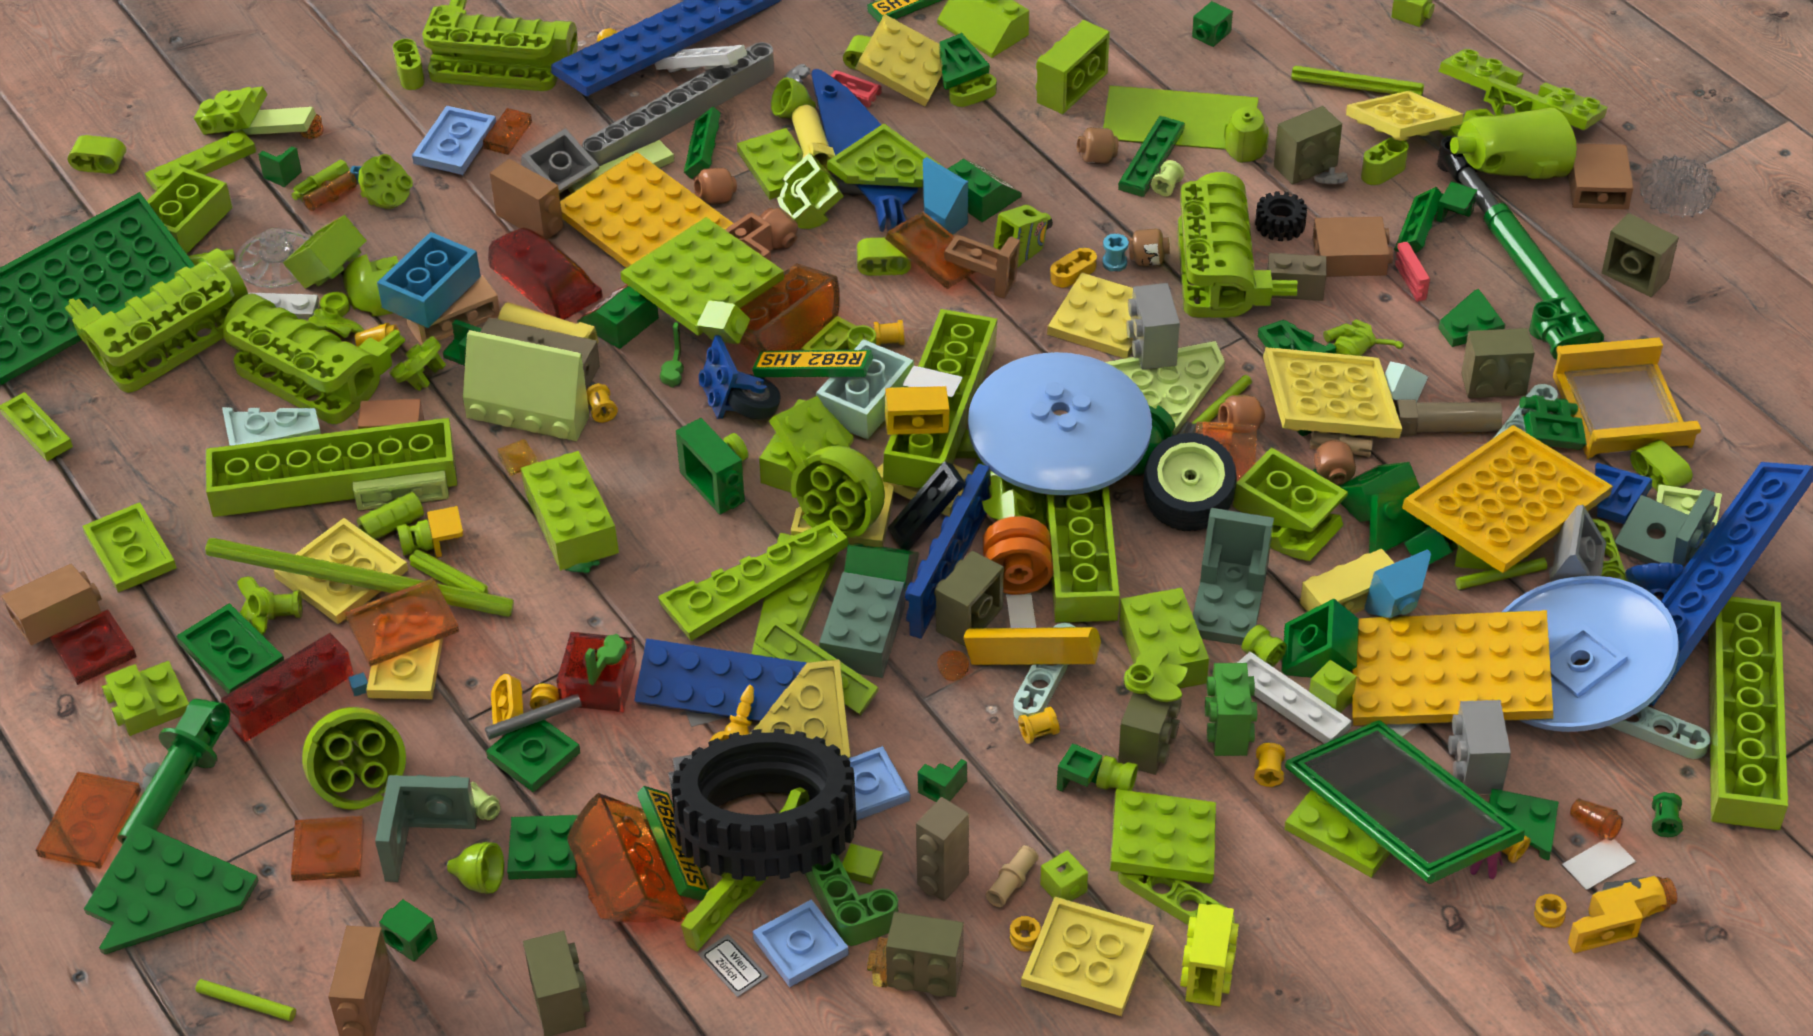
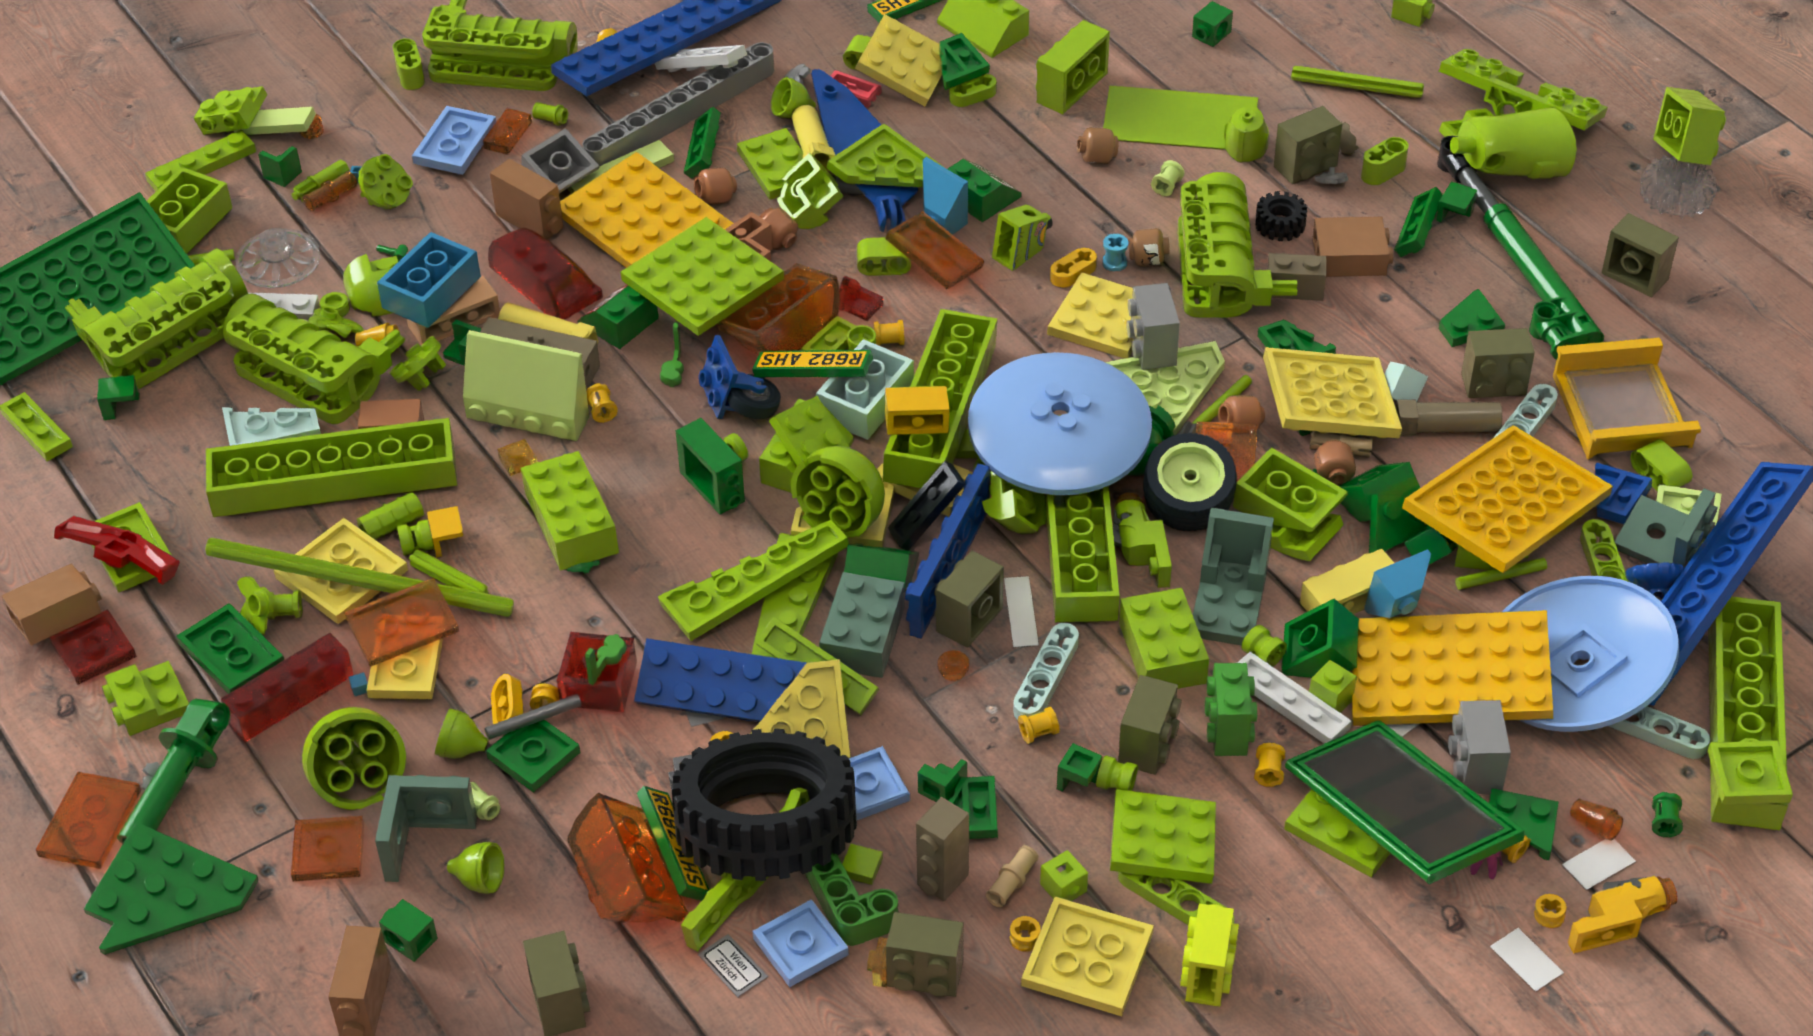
lime beam [67,135,126,174] -> none
lime bar [195,979,296,1022] -> none
lime brick [283,214,367,289] -> none
yellowish green tile [353,470,449,511] -> none
green plate [507,815,580,880] -> none
lime brick [697,300,751,344] -> none
yellow bar [724,685,754,735] -> none
white sticker [903,366,963,397] -> none
medium nougat bracket [944,234,1020,299] -> none
yellow brick [963,627,1101,665] -> none
orange wheel [983,516,1053,595] -> none
green tile [1118,115,1185,197] -> none
lime plate [1124,649,1188,702] -> none
lime piece [1323,319,1404,356] -> none
light yellow plate [1346,91,1463,141] -> none
coral tile [1395,242,1430,302] -> none
green plate [1519,395,1587,450] -> none
light grey slope [1549,505,1606,582] -> none
medium nougat brick [1568,143,1633,210] -> none
none -> red plate [54,516,180,585]
none -> green panel [97,375,140,420]
none -> green hand [376,244,408,262]
none -> lime helmet [435,708,489,759]
none -> lime pin [532,102,569,126]
none -> clear red tile [837,276,883,321]
none -> green wing [948,776,998,839]
none -> lime plate [1113,493,1172,588]
none -> dark tan plate [1339,121,1359,154]
none -> white sticker [1490,928,1564,991]
none -> lime brick [1653,87,1726,165]
none -> lime plate [1708,740,1793,805]

